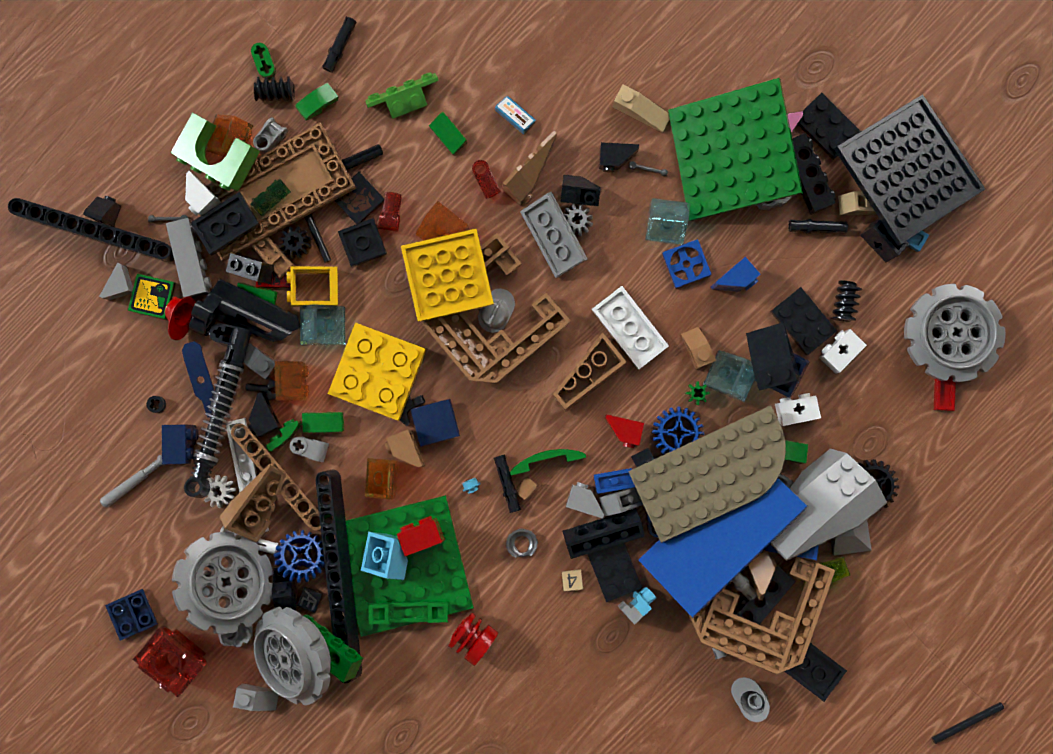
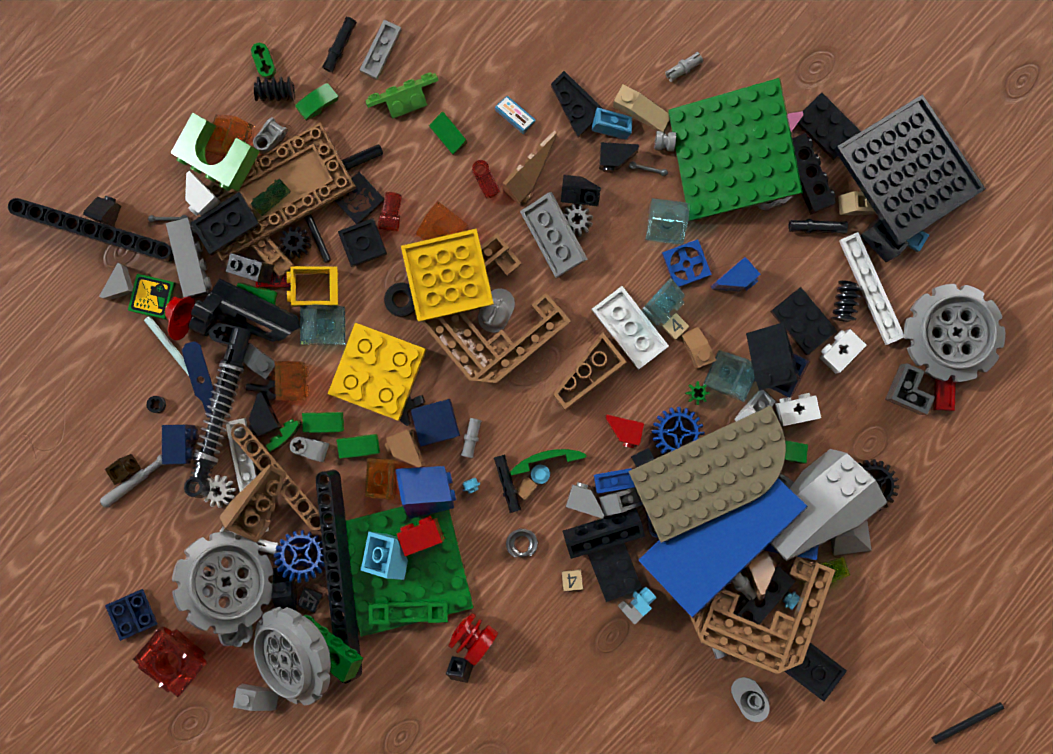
none -> dark brown bracket [105,454,141,485]
none -> light aqua bar [144,316,189,376]
none -> green slope [336,434,380,458]
none -> light grey plate [360,20,402,80]
none -> black tyre [384,282,415,317]
none -> blue slope [396,466,456,519]
none -> black slope [446,656,473,683]
none -> light grey pin [461,418,482,458]
none -> medium azure plate [531,465,550,484]
none -> black wing [551,71,603,138]
none -> dark azure slope [592,107,633,140]
none -> clear light blue slope [641,278,685,326]
none -> light grey wheel [654,131,676,152]
none -> tan tile [662,313,689,340]
none -> light grey pin [665,52,703,82]
none -> white slope [734,390,776,421]
none -> medium azure plate [783,591,800,610]
none -> white plate [839,232,904,345]
none -> dark grey brick [885,363,935,415]

